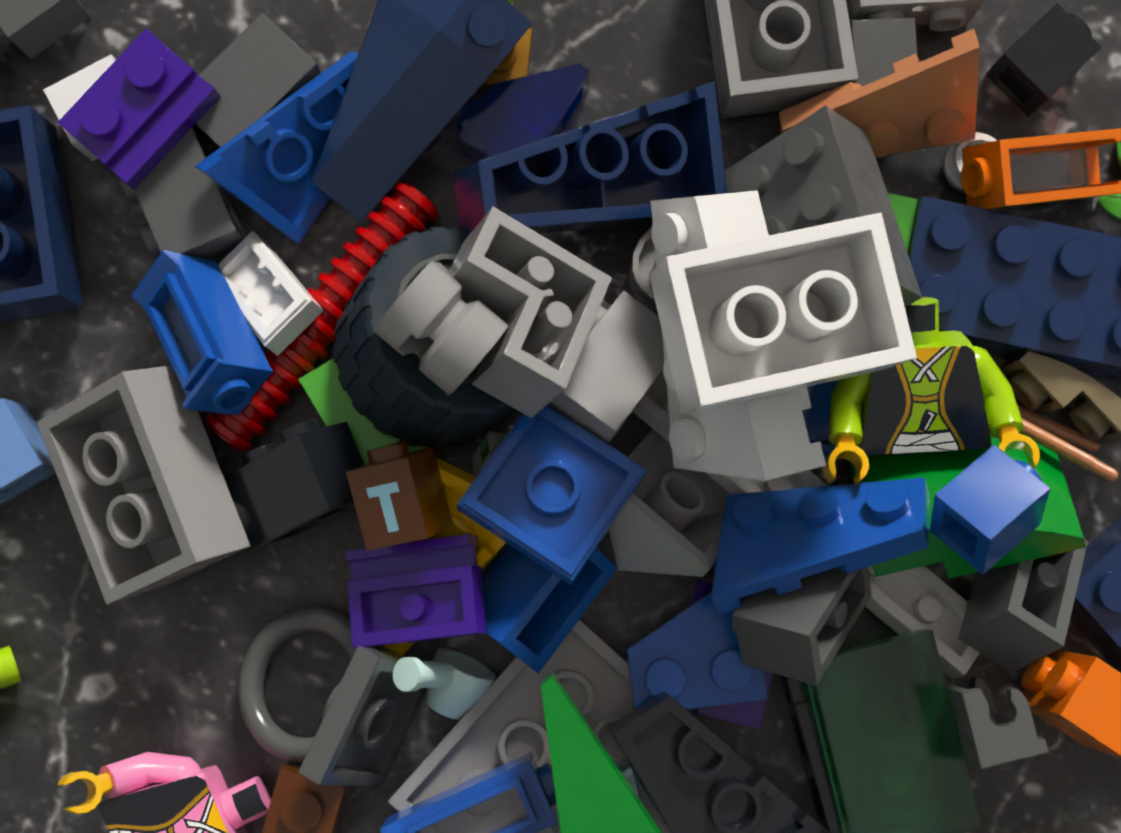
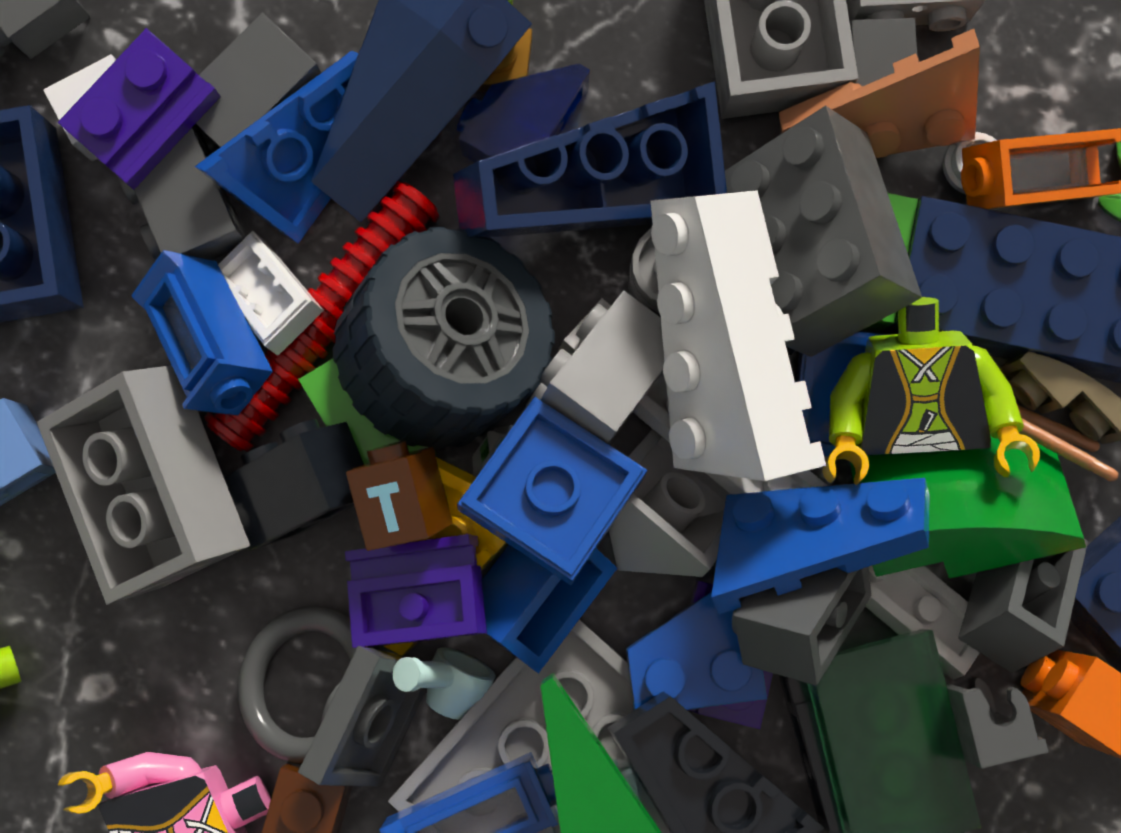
light grey wheel [372,260,509,396] -> none
light grey brick [448,207,612,418] -> none
white brick [649,212,917,414] -> none
brick [929,445,1050,575] -> none
black brick [985,3,1102,117] -> none

